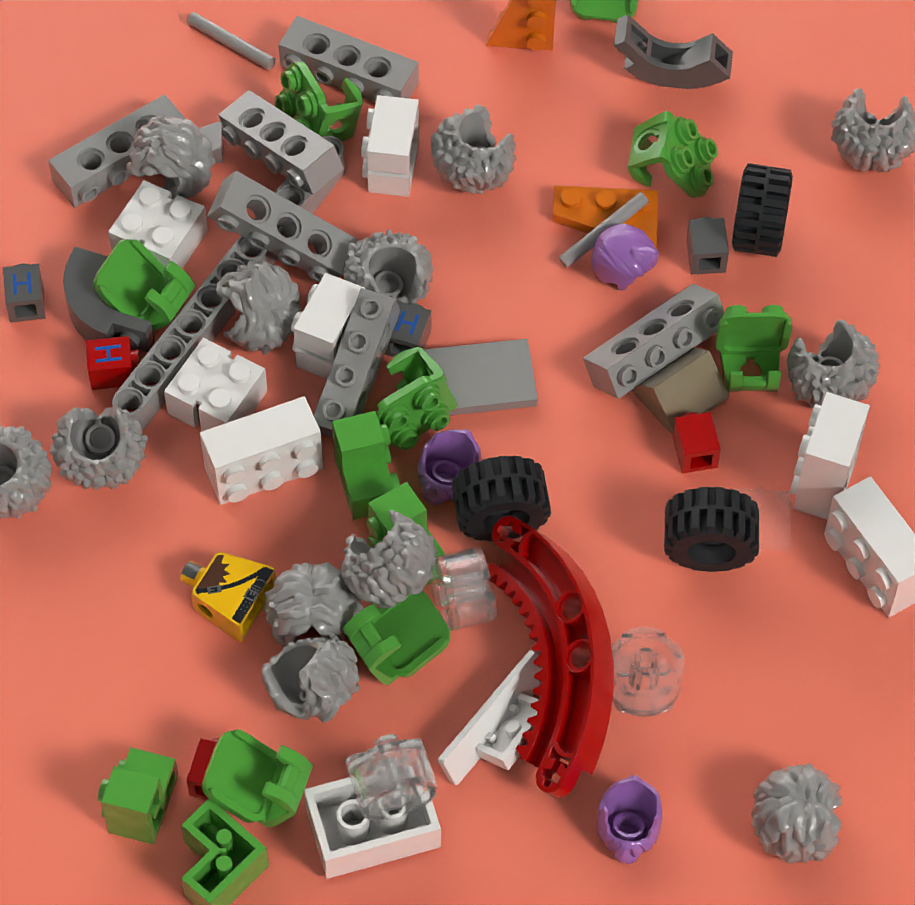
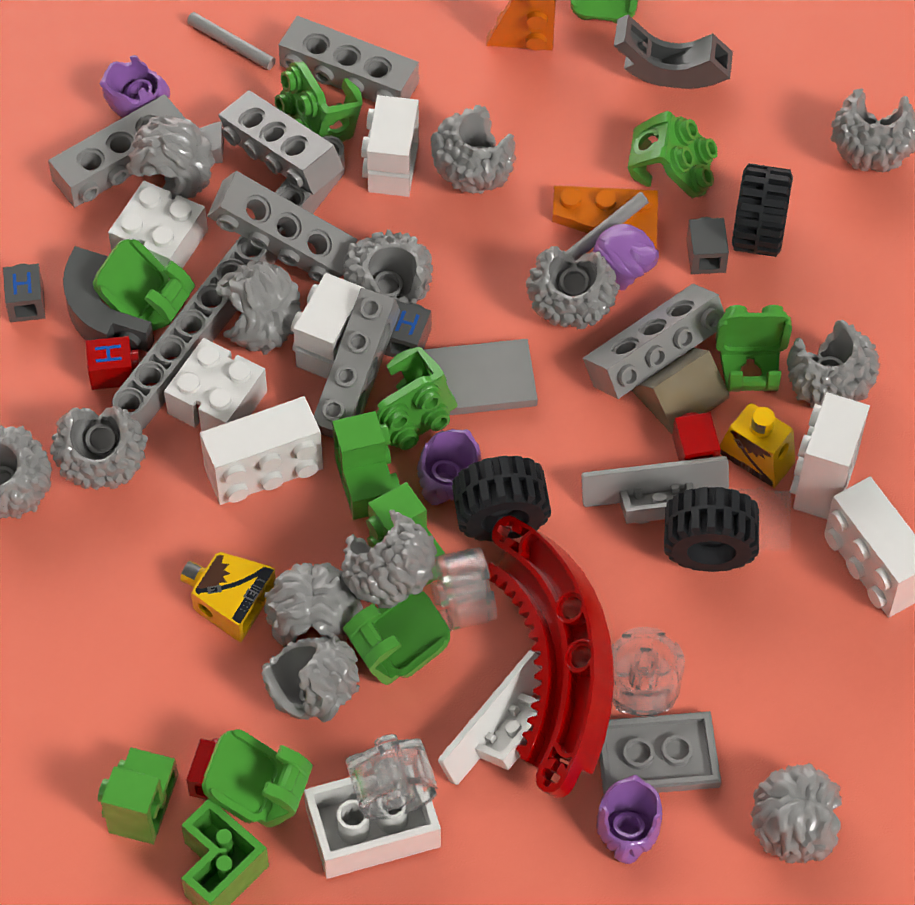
none -> medium lavender hair [100,55,170,118]
none -> light grey hair [526,246,620,329]
none -> light grey bracket [581,456,729,524]
none -> light grey tile [599,711,721,794]
none -> yellow torso [720,403,795,489]

